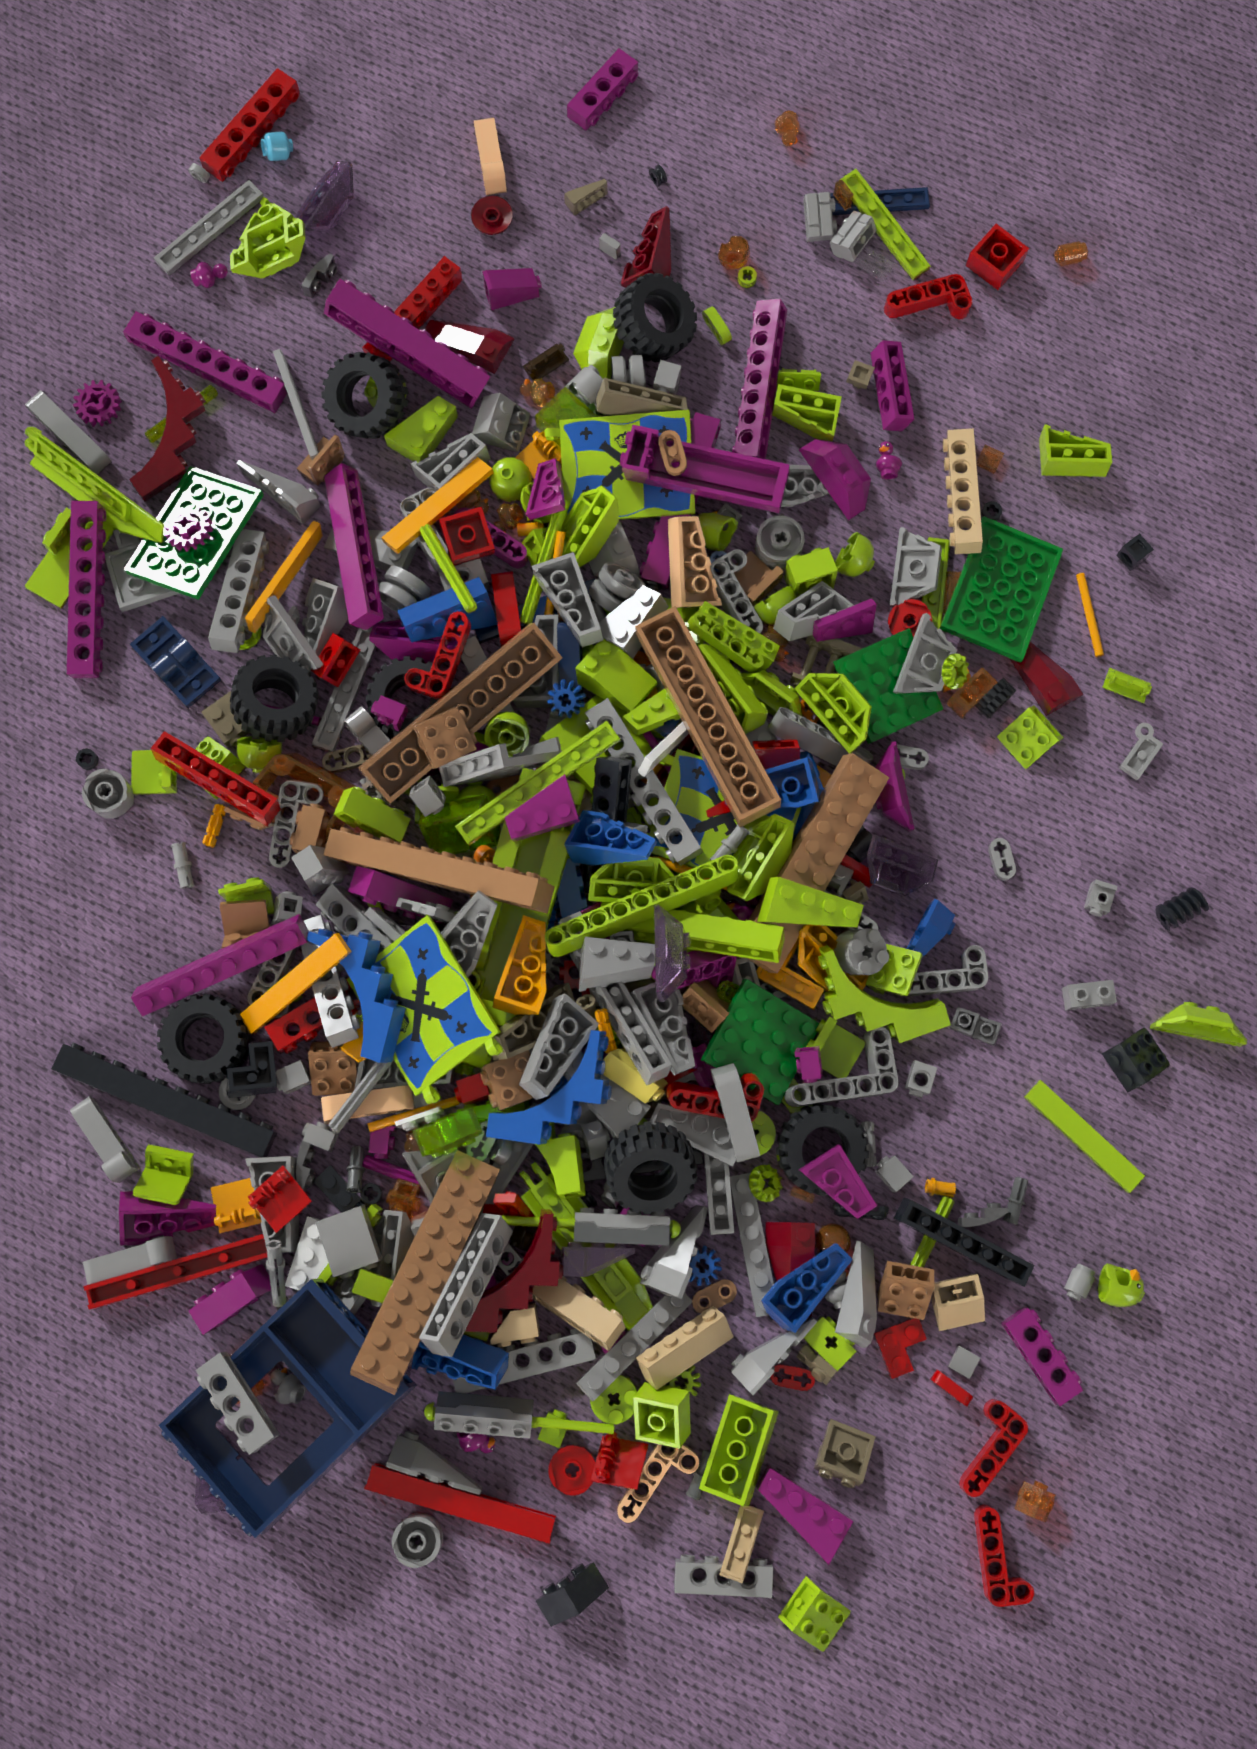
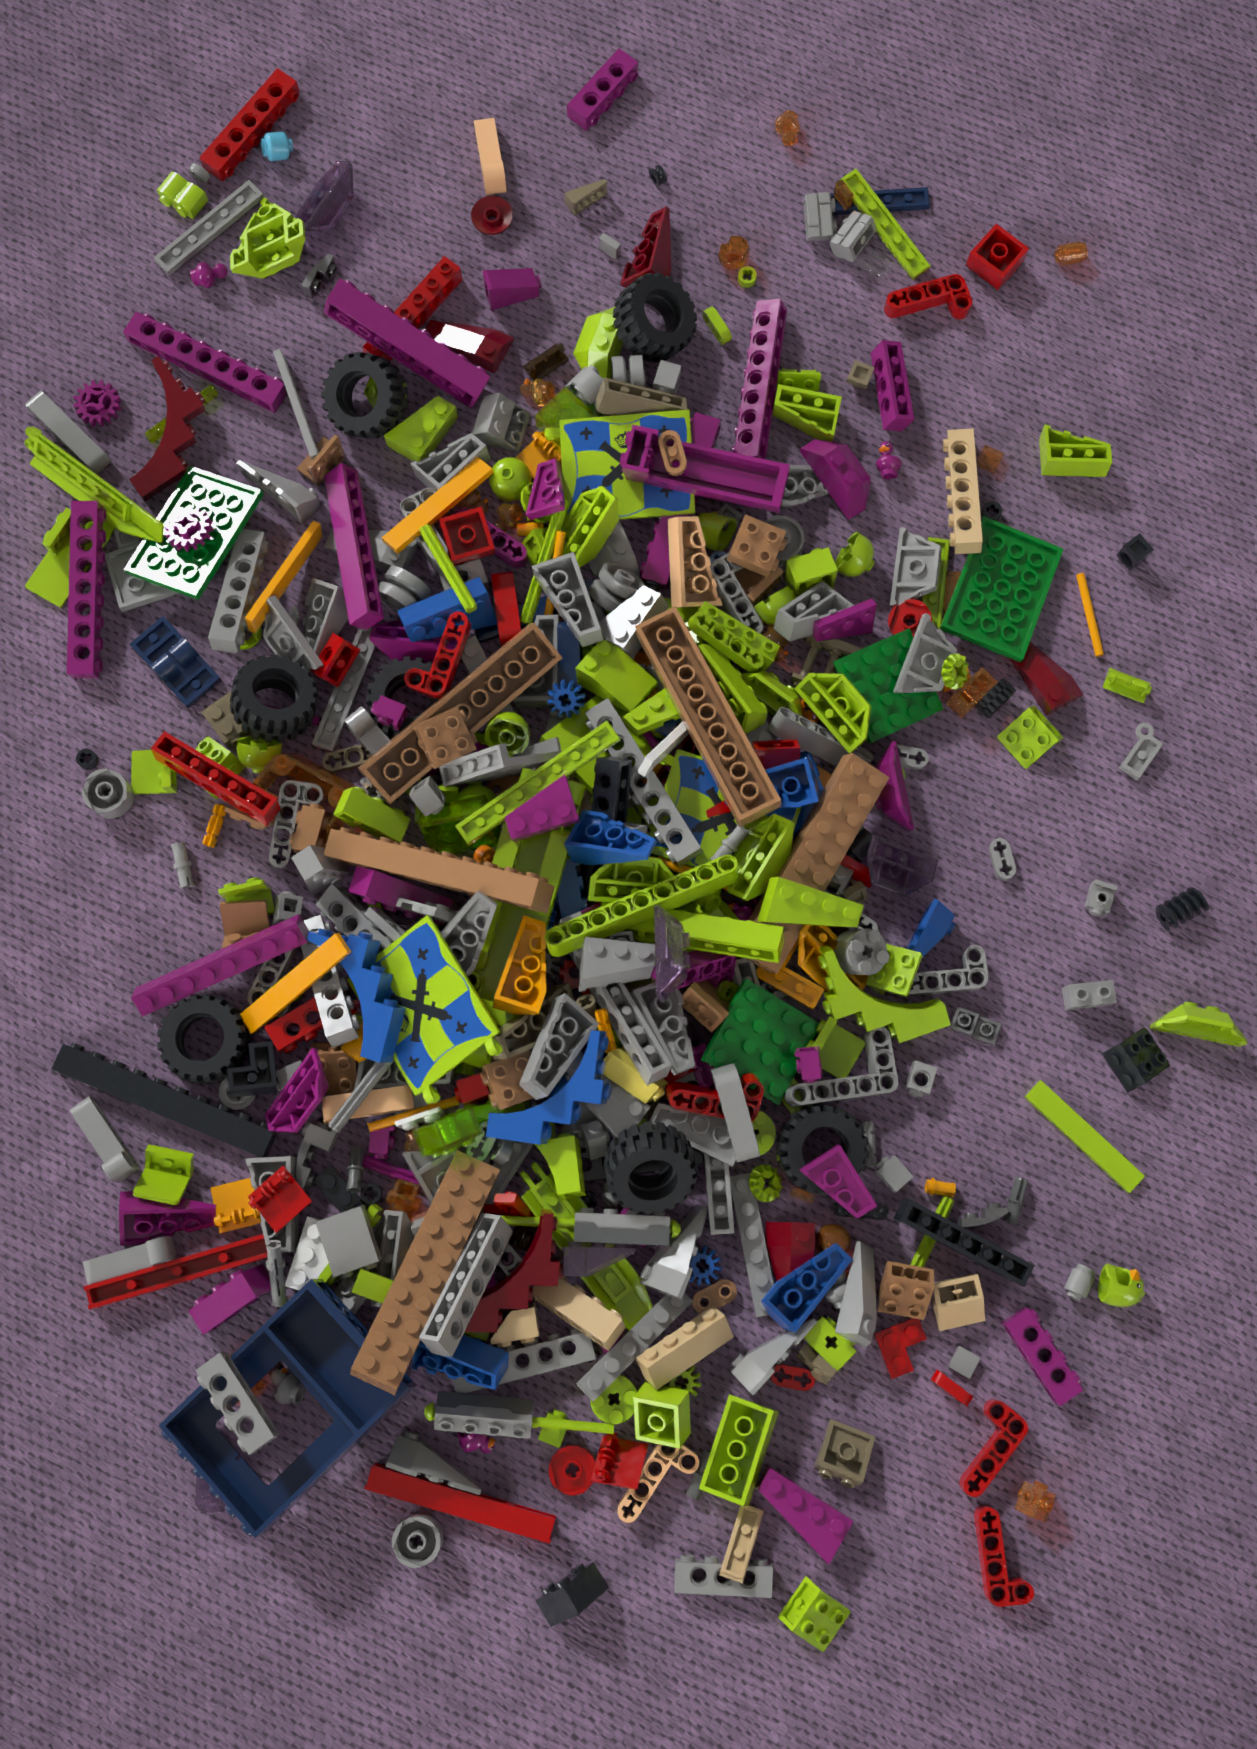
none -> lime brick [157,172,208,219]
none -> magenta wedge [264,1048,329,1133]
none -> medium nougat brick [727,514,787,577]

